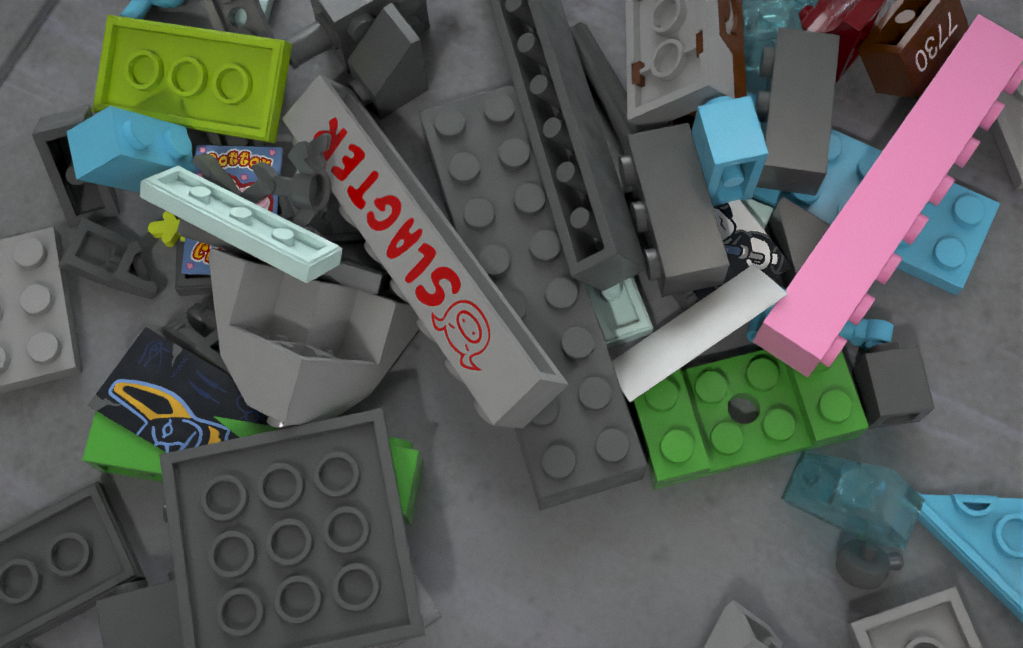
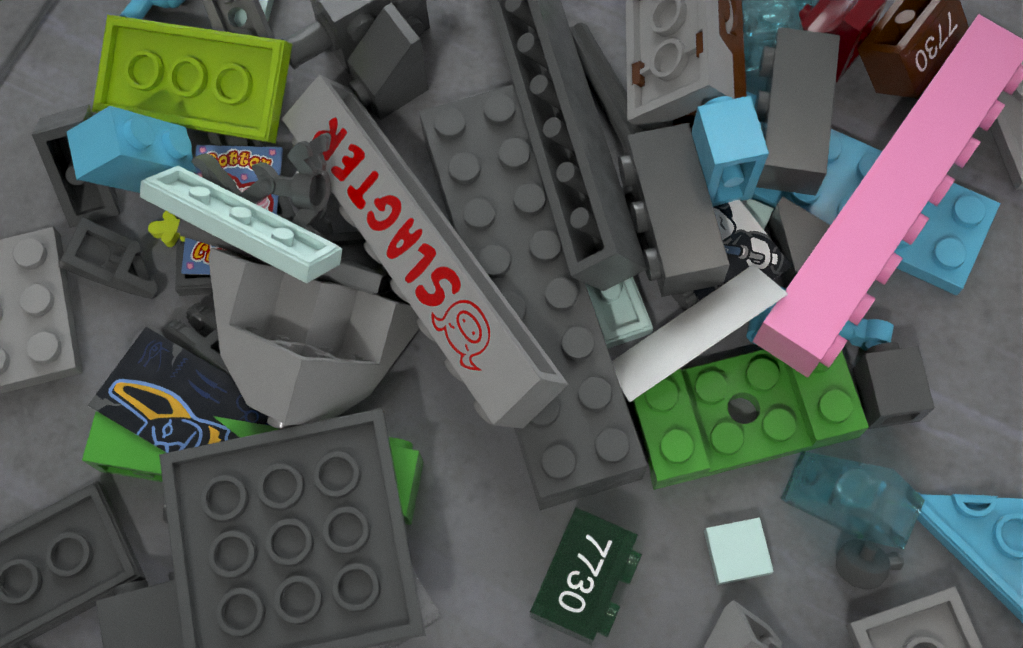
none -> clear green brick [530,507,642,645]
none -> light aqua tile [704,517,774,585]

